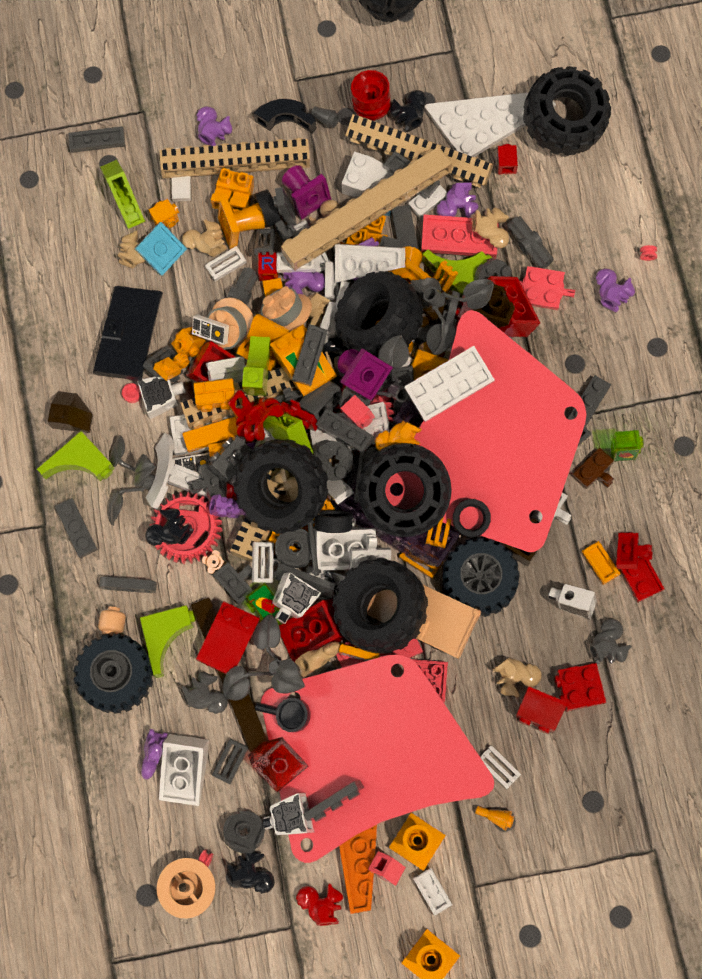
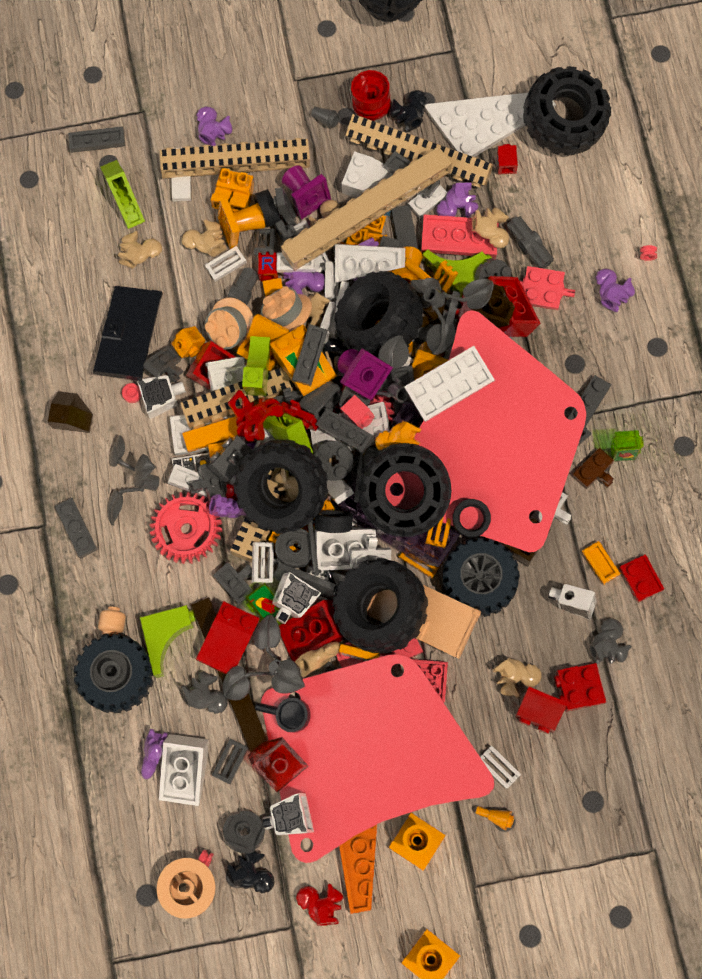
lime arch [37,431,115,481] -> none
dark grey beam [99,577,157,593] -> none
medium azure tile [134,222,187,276] -> none
black animal [145,509,194,546] -> none
white tile [146,433,175,509] -> none
light orange brick [148,199,180,228] -> none
light orange plate [153,353,190,381] -> none
tile [192,315,229,345] -> none
light orange brick [194,378,237,412] -> none
light nougat plate [202,550,225,574] -> none
black arch [254,99,317,134] -> none
dark grey plate [303,780,364,822] -> none
coral brick [368,851,406,886] -> none
white plate [413,868,452,916] -> none
red plate [616,533,653,569] -> none

